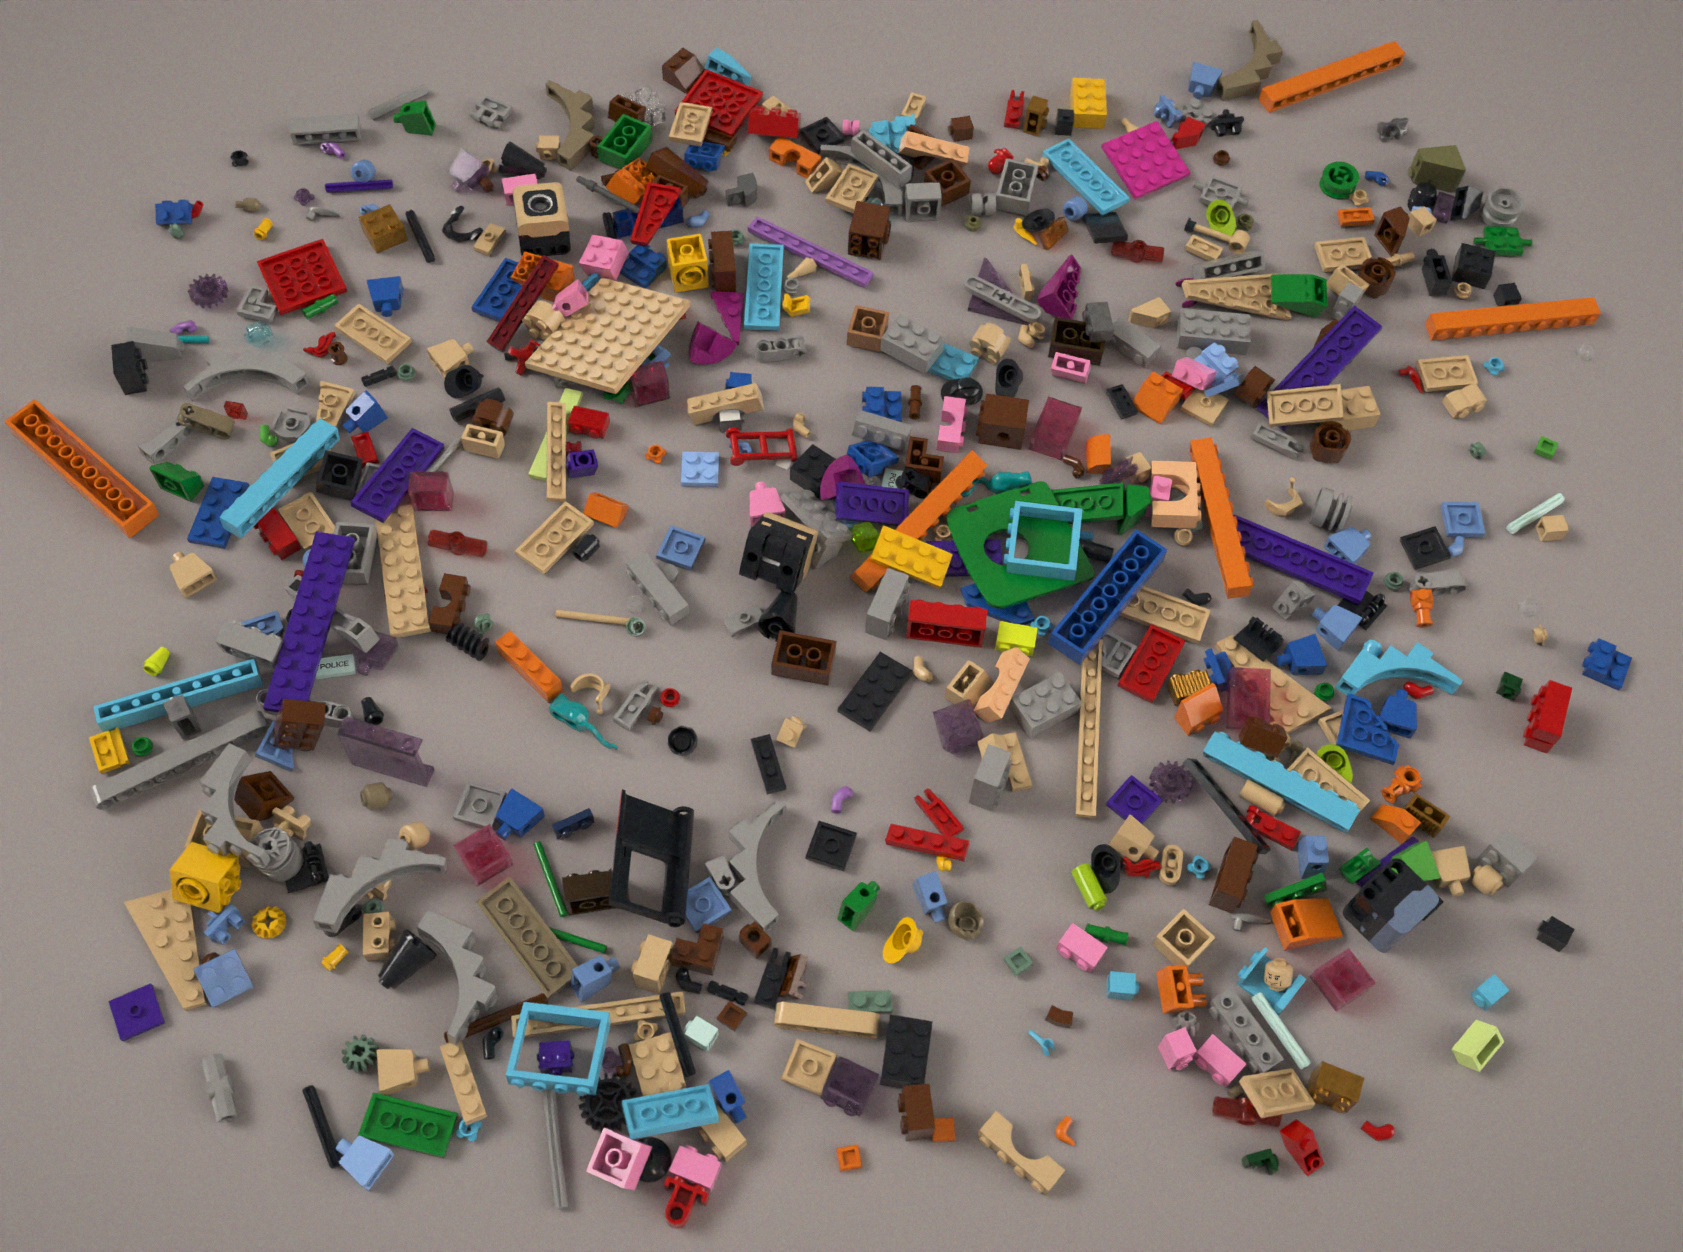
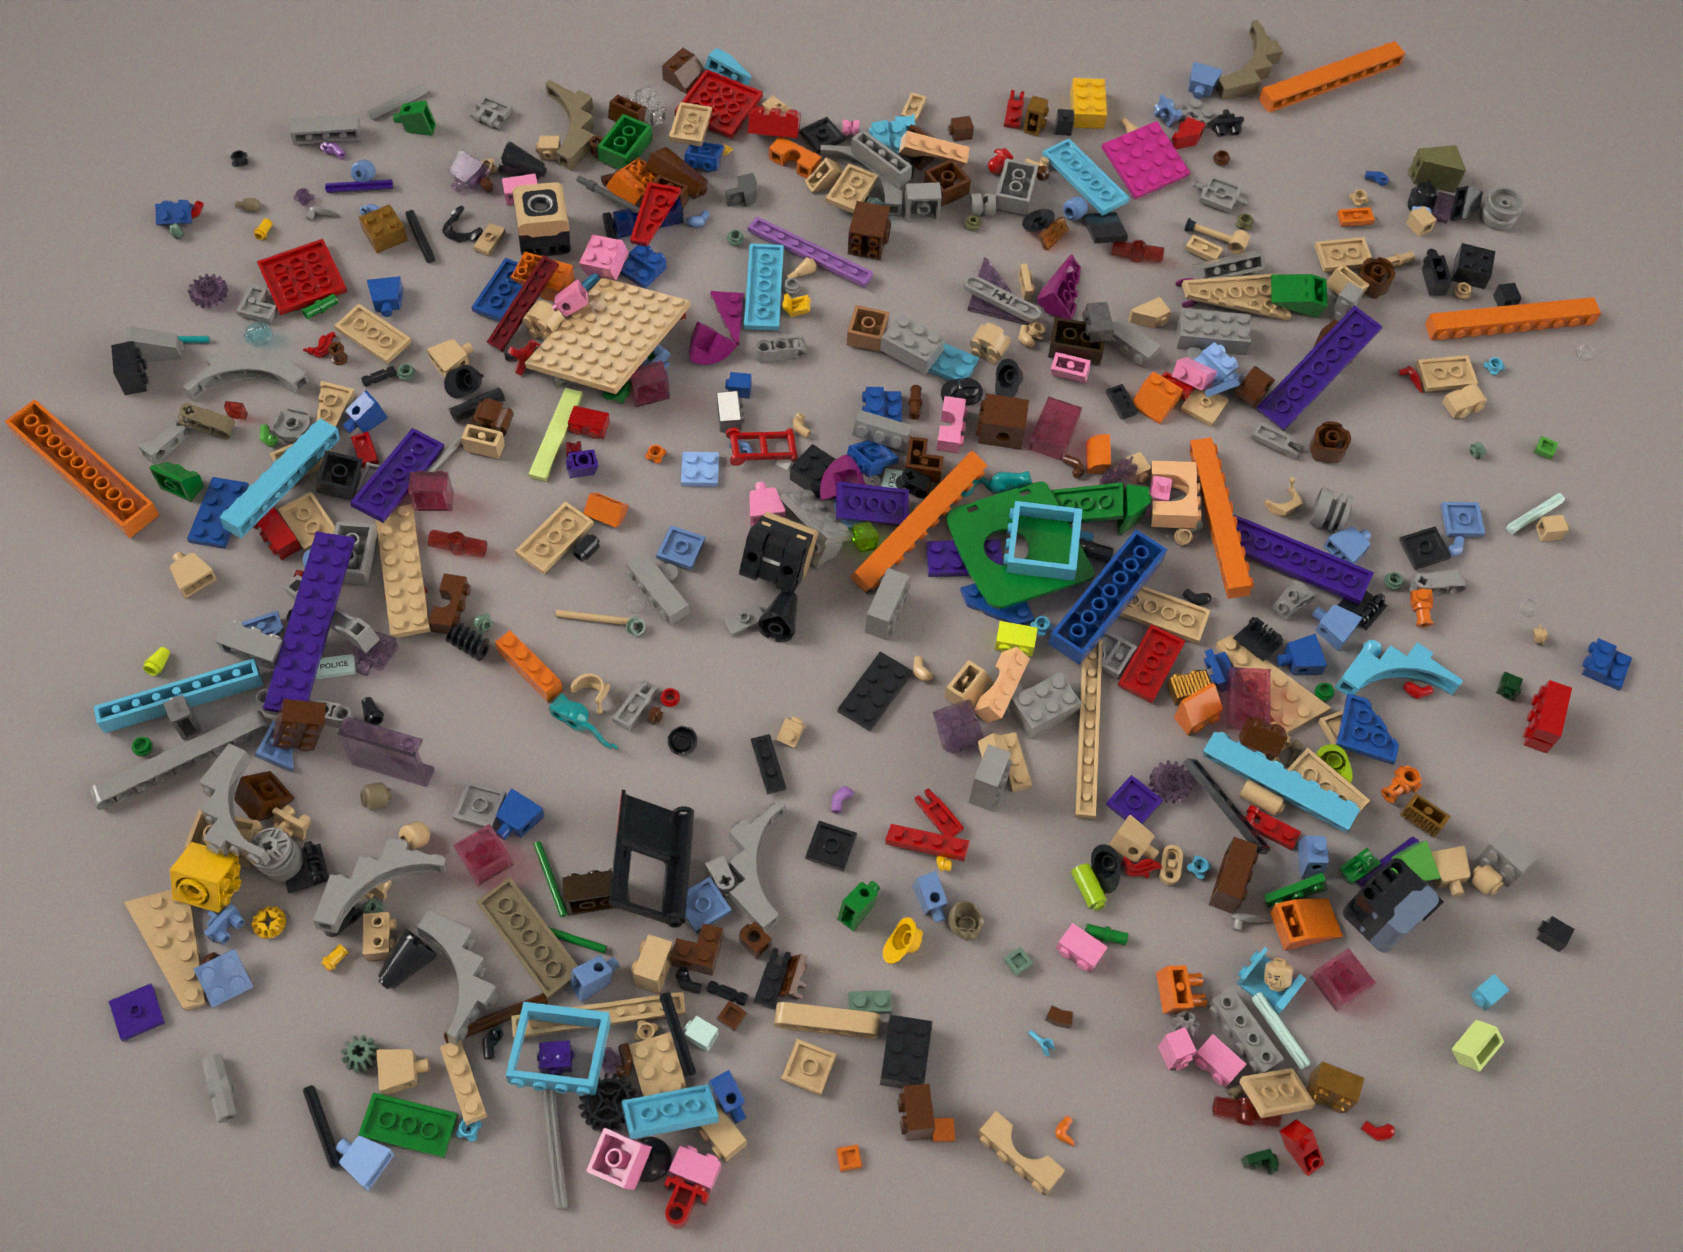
yellow plate [89,727,130,774] -> none
medium lavender arm [169,320,198,335] -> none
tan plate [546,402,566,502] -> none
dark blue plate [552,808,594,839] -> none
yellow brick [667,234,709,293] -> none
tan arch [687,383,764,425] -> none
reddish brown tile [703,127,737,152] -> none
reddish brown brick [708,230,736,292] -> none
reddish brown brick [771,631,837,686] -> none
clear purple plate [820,1056,879,1117] -> none
yellow plate [870,525,953,589] -> none
red brick [906,599,988,648] -> none
tan plate [933,525,953,541] -> none
yellow bar [1013,218,1037,245] -> none
medium azure brick [1107,971,1139,1000] -> none
tan brick [1152,908,1215,969] -> none
lime piece [1206,199,1236,236] -> none
tan plate [1267,384,1344,427] -> none
green wheel [1319,161,1359,199] -> none
tan brick [1320,386,1381,431] -> none
orange slope [1370,804,1421,844] -> none
reddish brown slope [1374,206,1410,257] -> none
flat silver hips [1377,117,1409,141] -> none
blue torso [1379,690,1417,739] -> none
green plate [1473,226,1532,256] -> none

